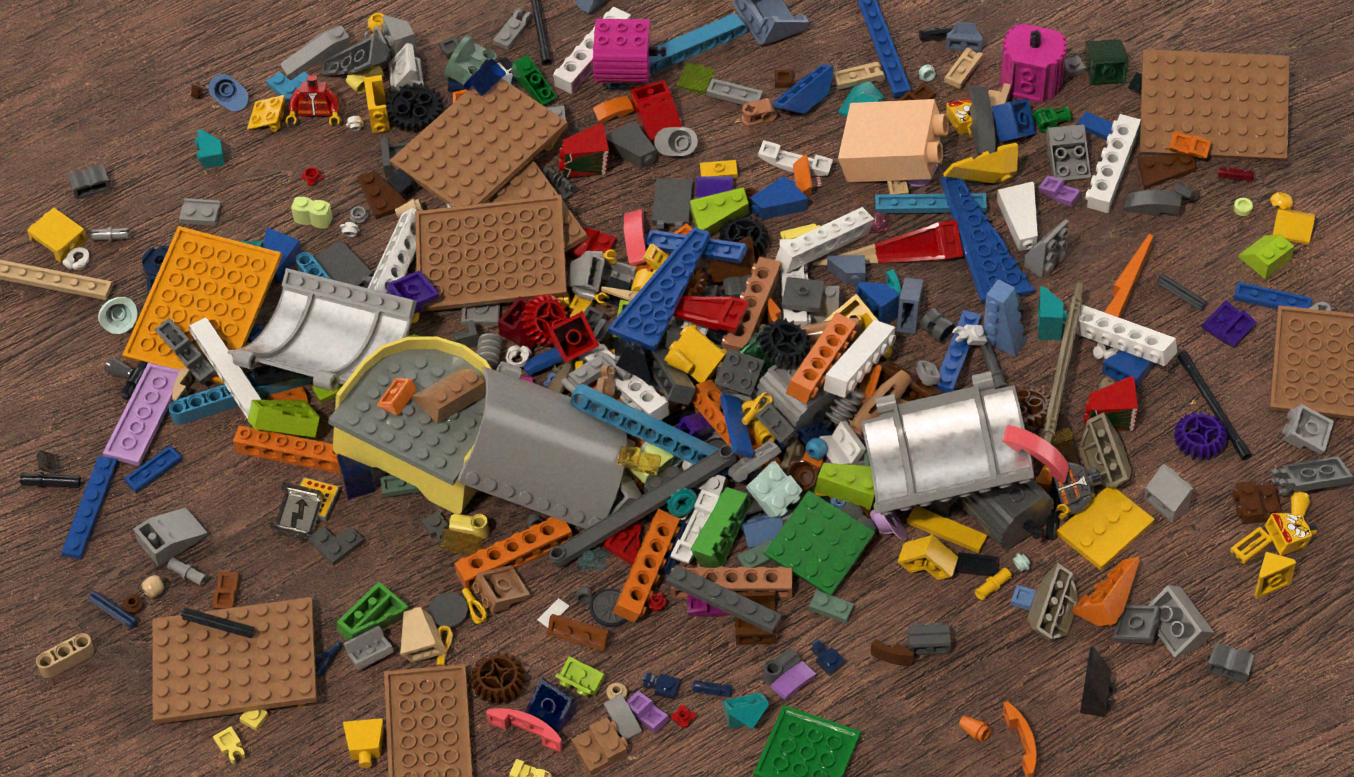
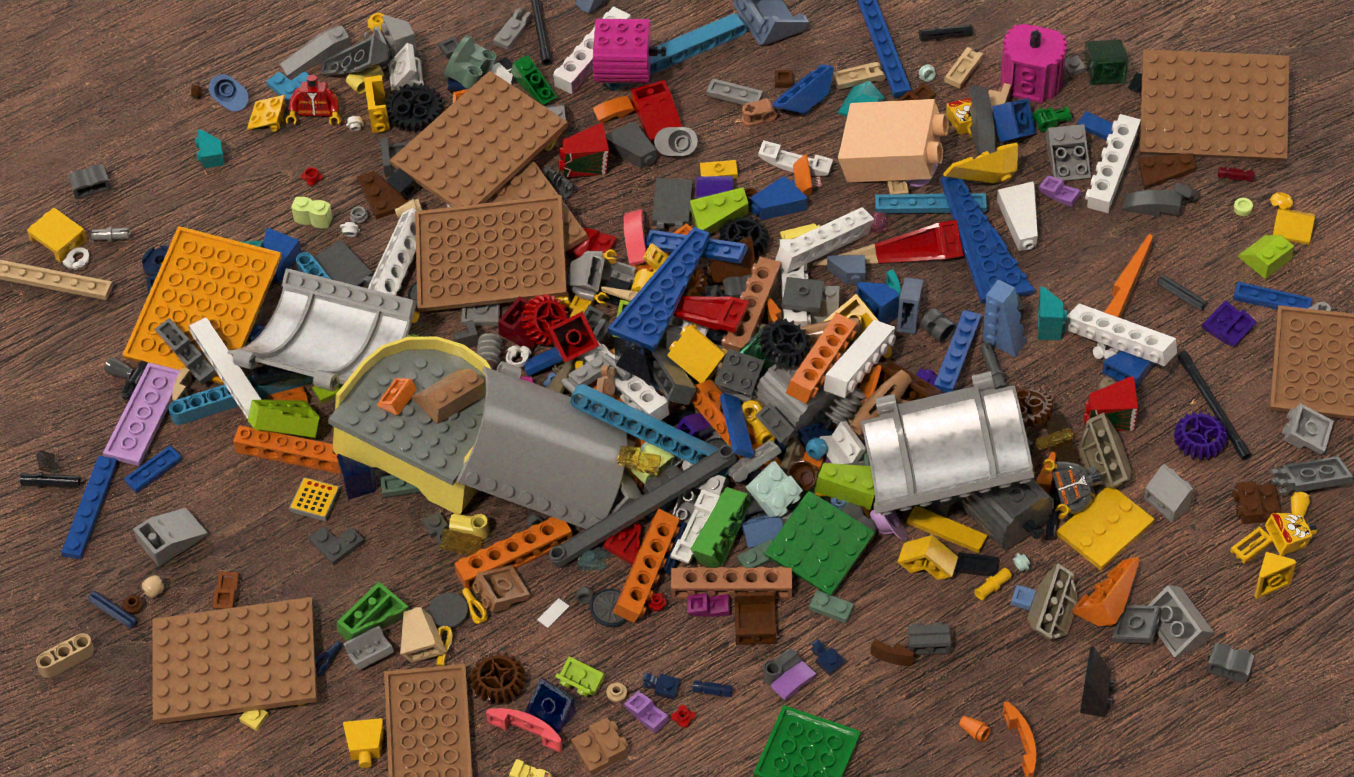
light aqua helmet [98,297,138,335] -> none
light grey pin [167,557,207,586] -> none
light grey plate [179,198,221,226] -> none
black axle [181,608,256,638] -> none
light yellow plate [213,726,245,764] -> none
clear smoke panel [269,482,324,541] -> none
dark purple plate [386,270,439,314] -> none
clear blue panel [463,58,506,96] -> none
dark orange plate [547,614,609,651] -> none
light grey slope [603,694,642,741] -> none
yellow cone [664,347,694,374] -> none
dark grey plate [666,565,782,634] -> none
teal gear [667,487,697,517] -> none
clear neon green piece [677,63,715,94] -> none
teal slope [722,692,769,729] -> none
yellow piece [741,392,773,425] -> none
light grey plate [916,360,940,386] -> none
sand blue slope [946,22,983,52] -> none
white plate [953,325,987,345] -> none
coral slope [1002,425,1069,483] -> none
light grey slope [1024,219,1069,278] -> none
dark tan axle [1043,283,1083,444] -> none
orange slope [1168,131,1211,159] -> none

